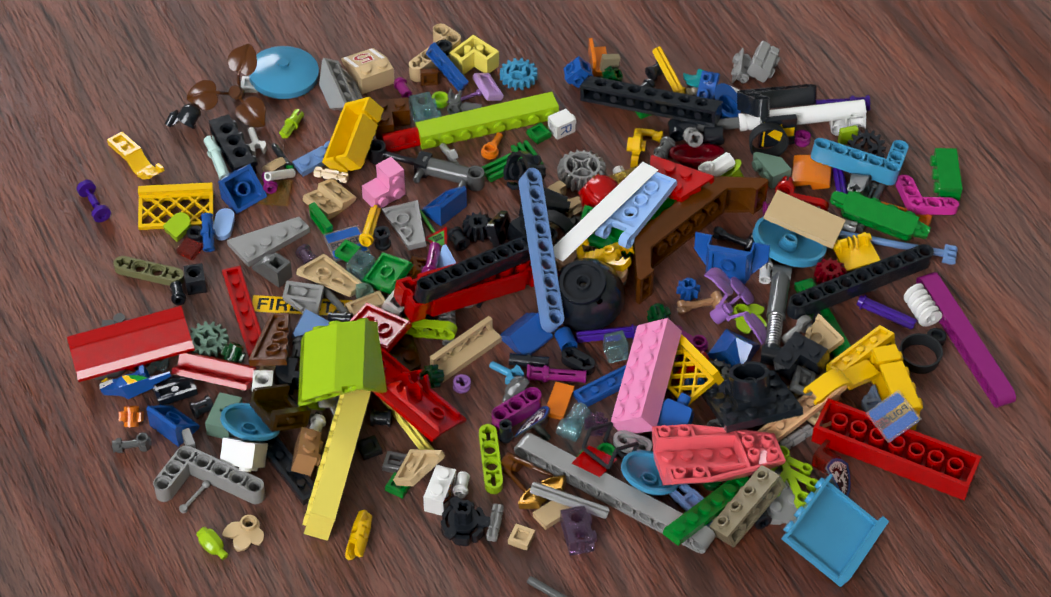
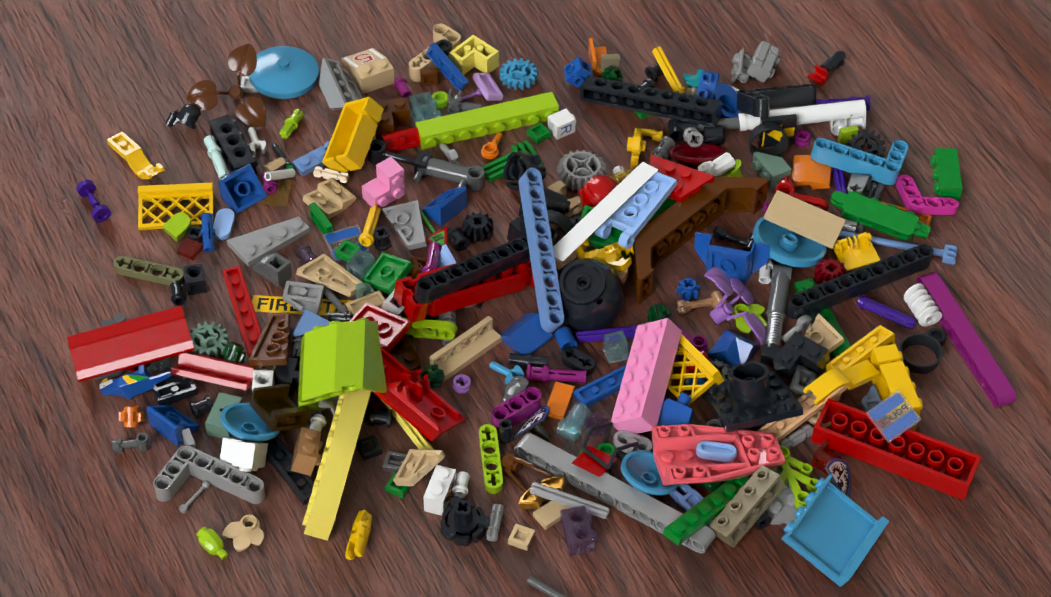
black wing [487,211,511,248] -> none
none -> light blue tile [696,441,737,463]
none -> piece [807,51,846,86]

